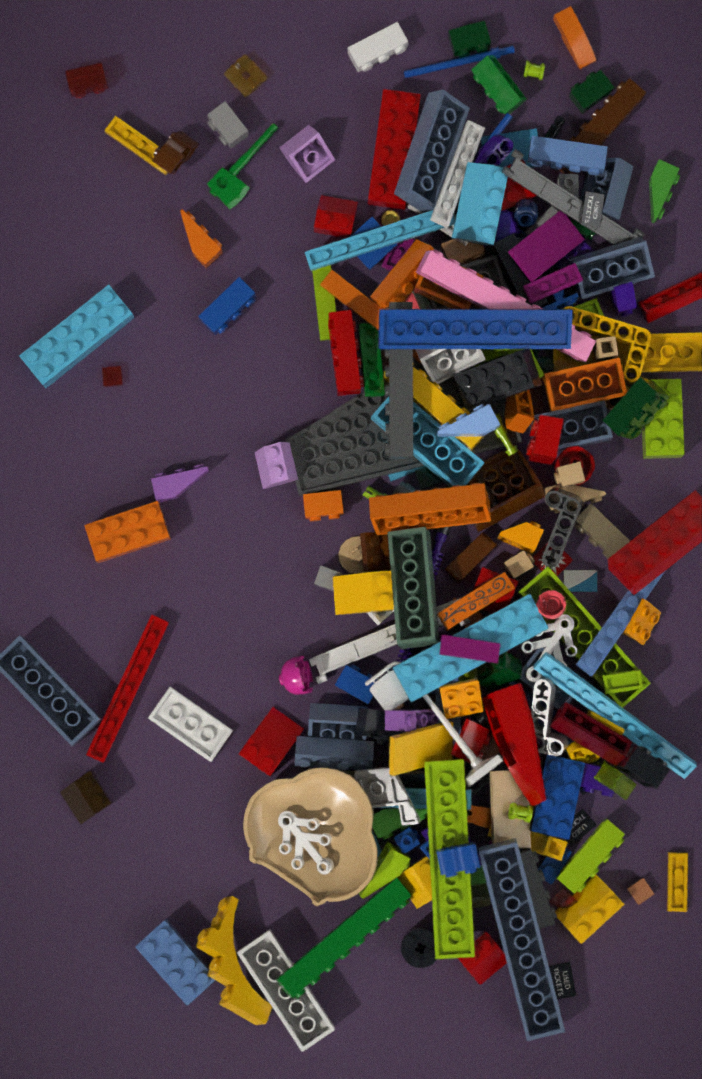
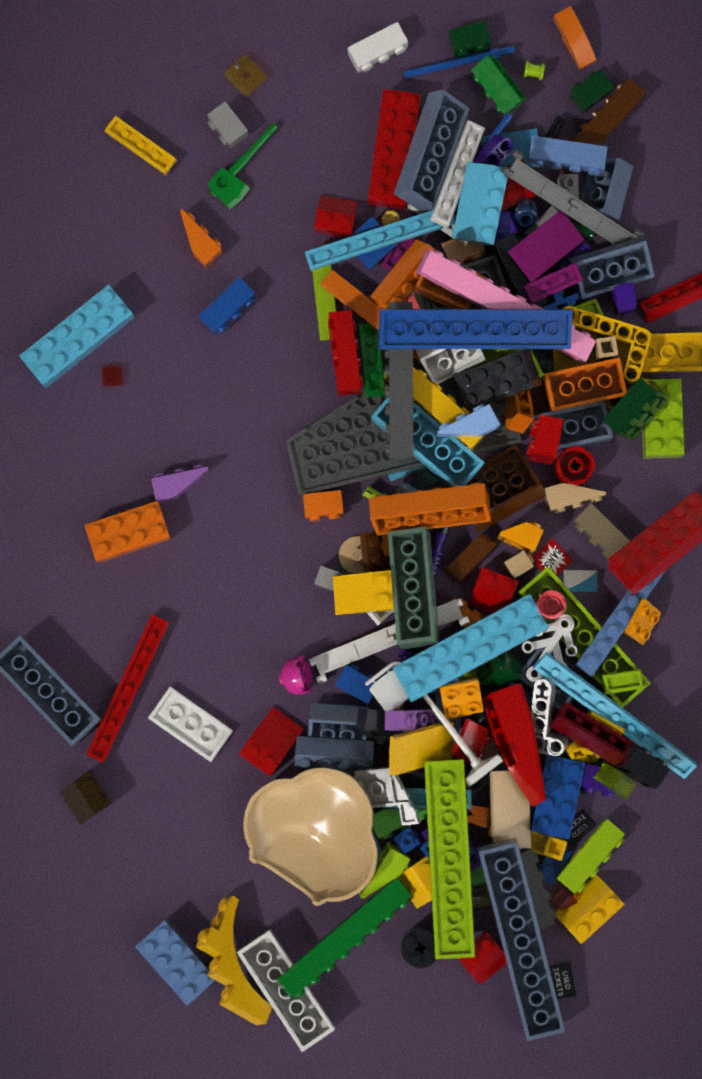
clear red brick [65,62,108,98] -> none
reddish brown brick [152,131,199,175] -> none
lavender slope [255,442,298,489] -> none
white plant [278,811,334,874] -> none
lavender slope [279,125,335,183] -> none
blue brick [436,842,480,877] -> none
orange slope [437,572,515,631] -> none
magenta tile [439,635,501,663] -> none
lime piece [494,413,518,456] -> none
lime bush [508,802,533,823] -> none
dark grey beam [542,487,583,568] -> none
tan brick [554,462,585,488] -> none
black sticker [581,192,605,228] -> none
nougat tile [627,878,654,905] -> none
bright green slope [649,159,680,223] -> none
yellow tile [667,852,688,912] -> none

